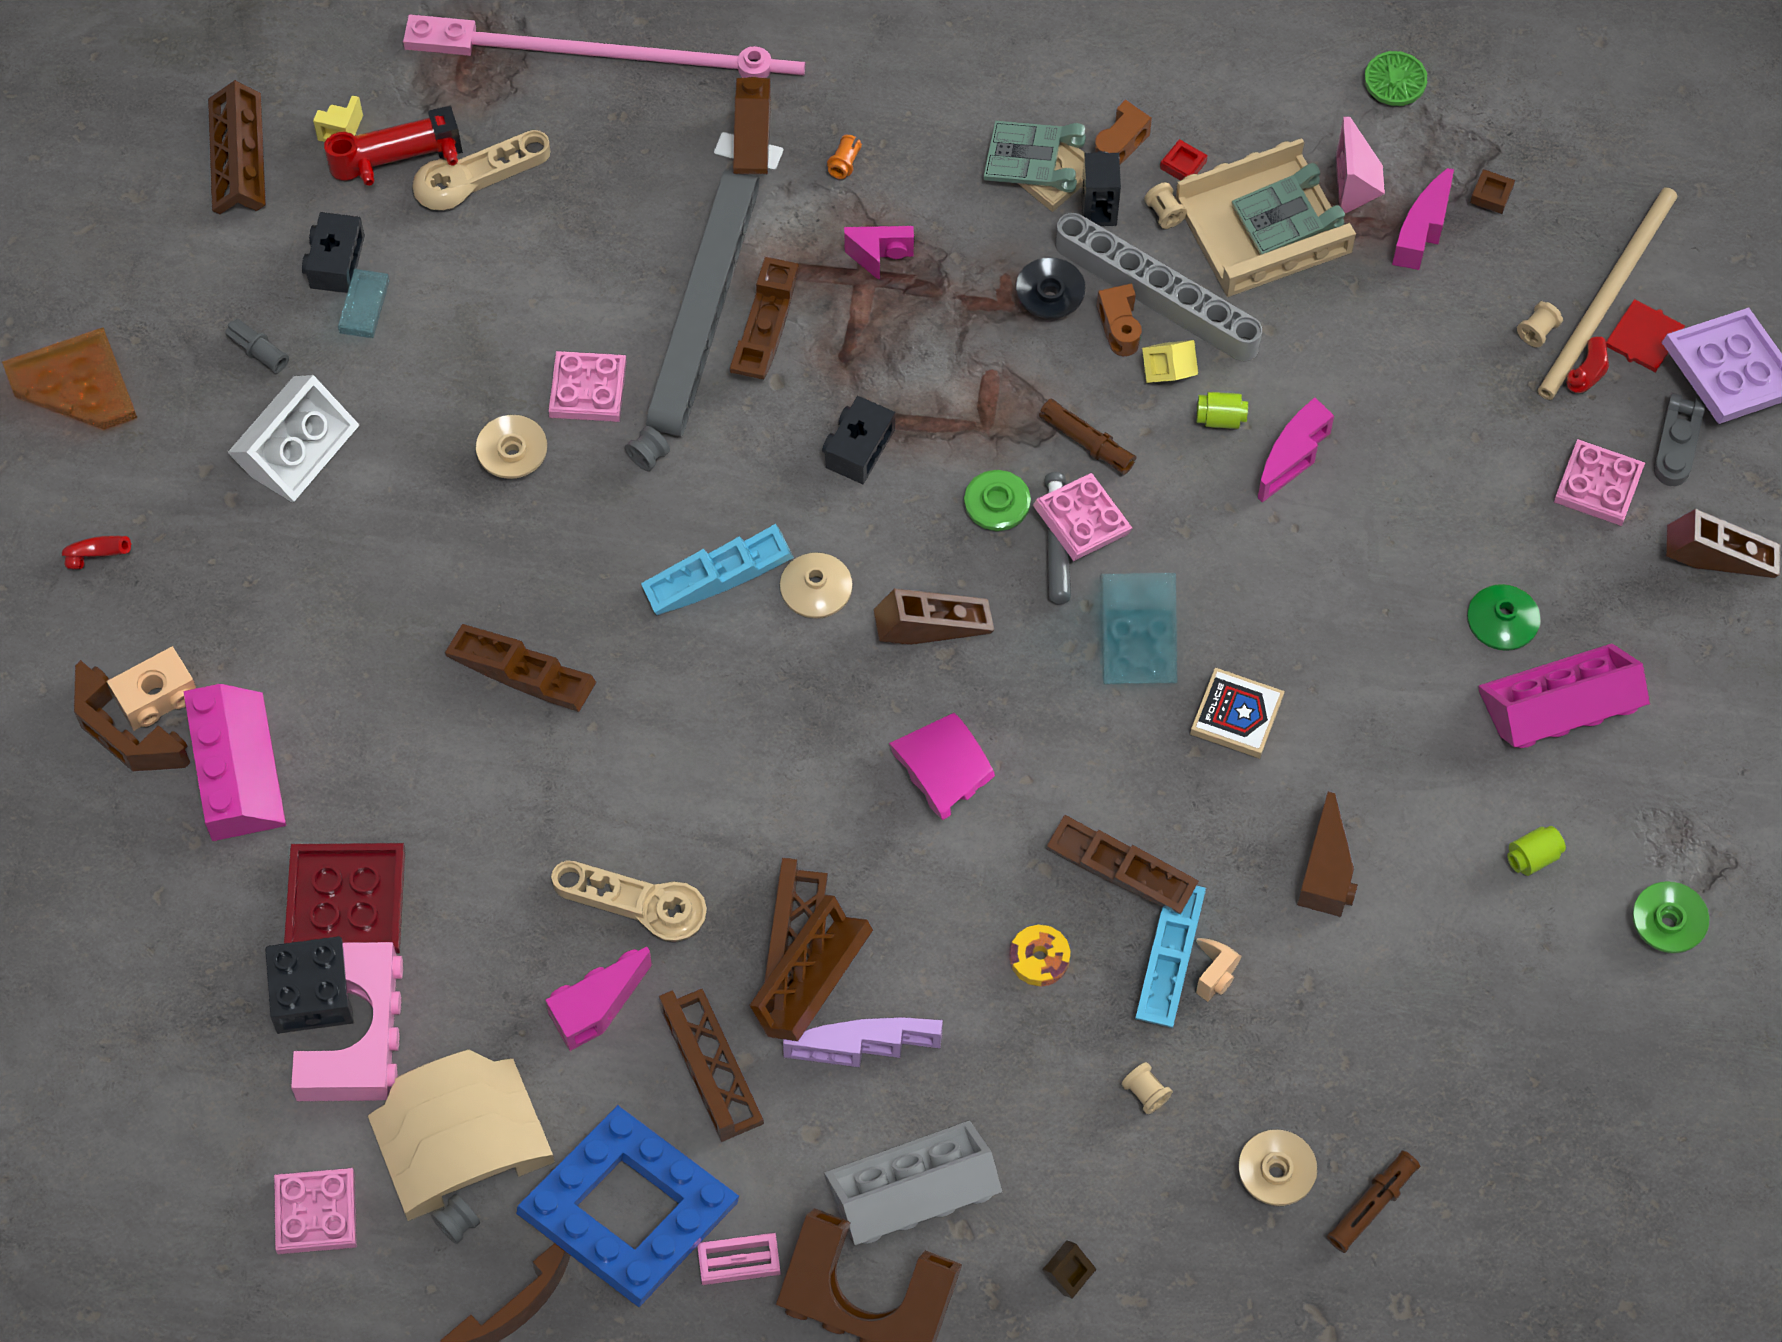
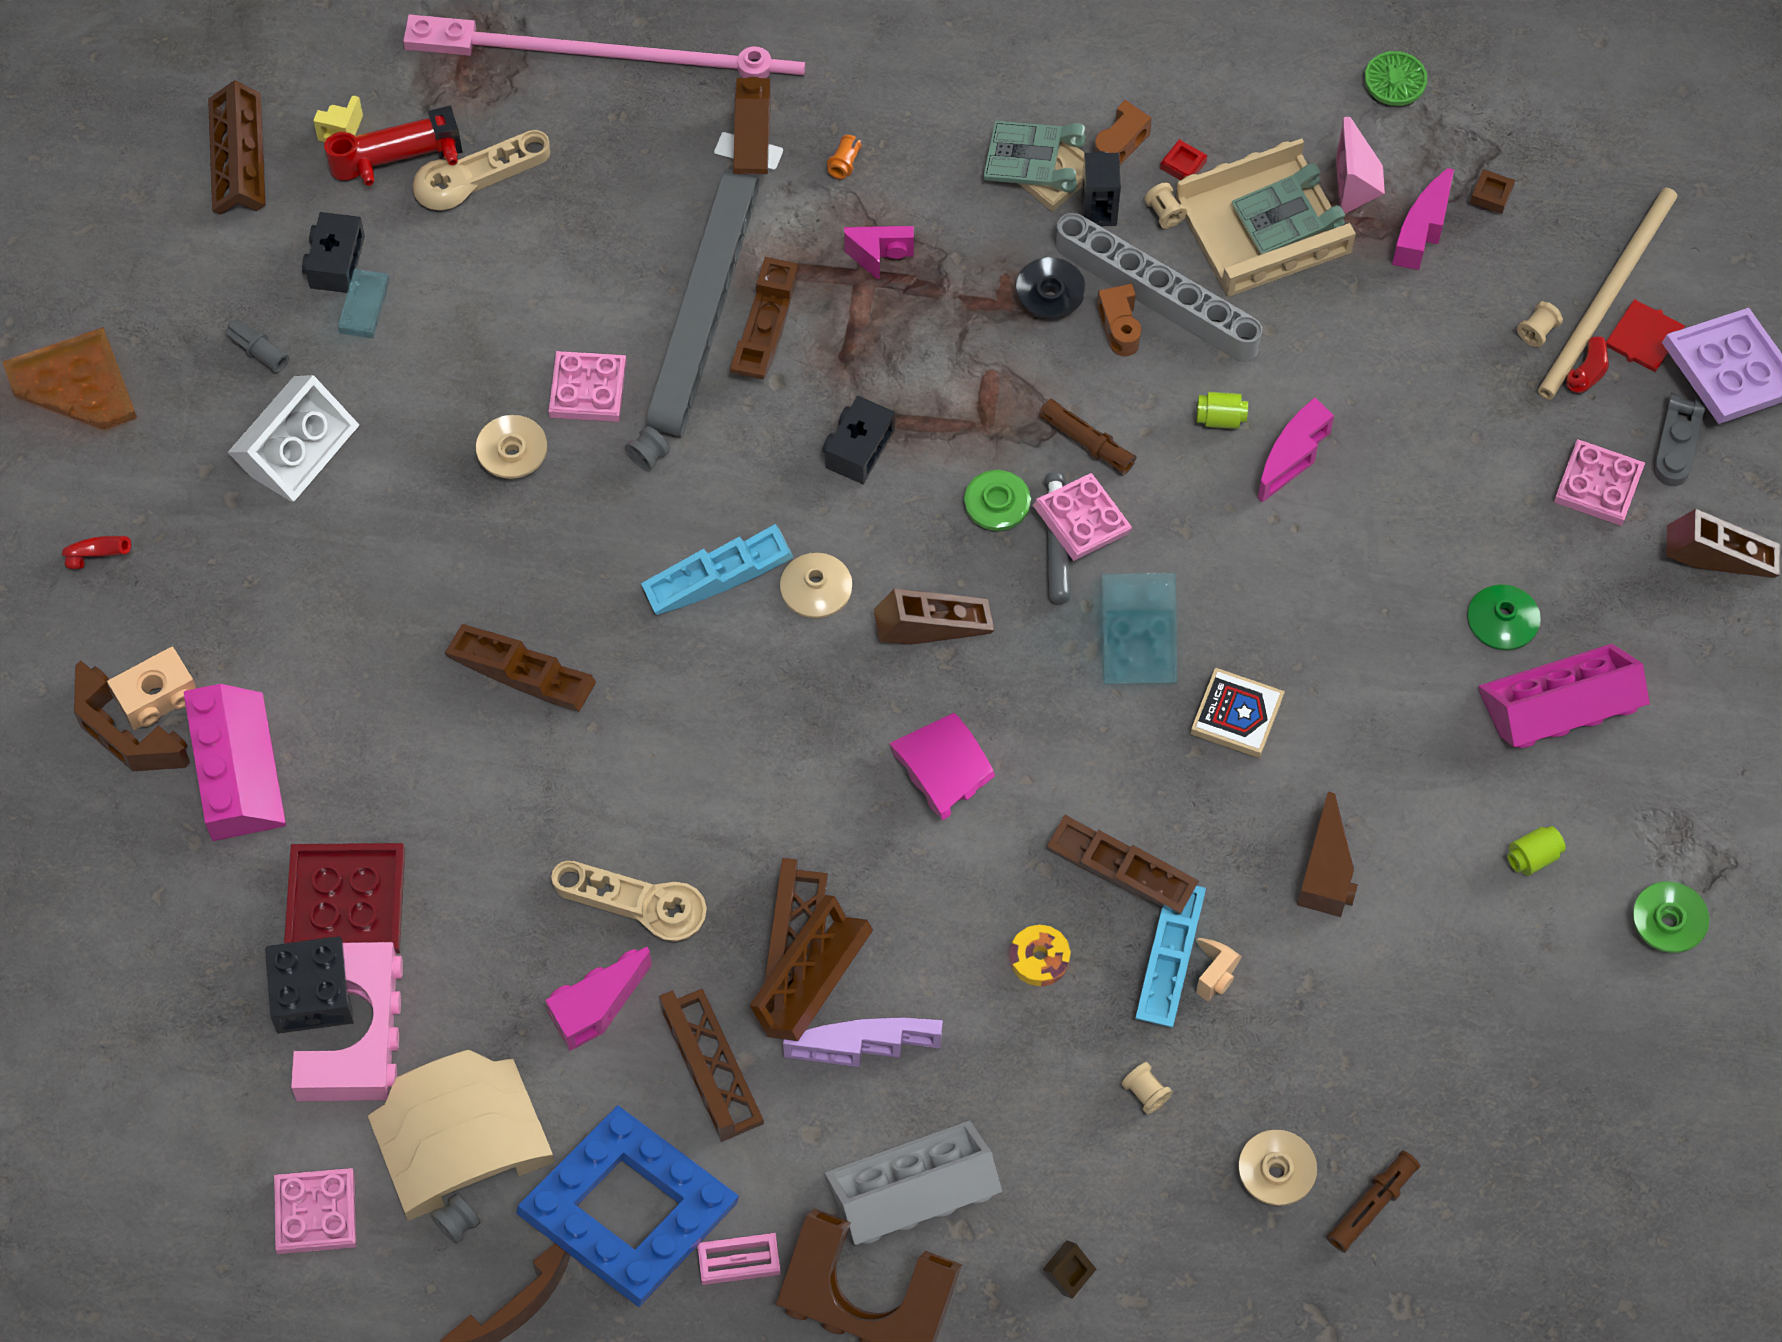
light yellow panel [1142,340,1198,383] -> none

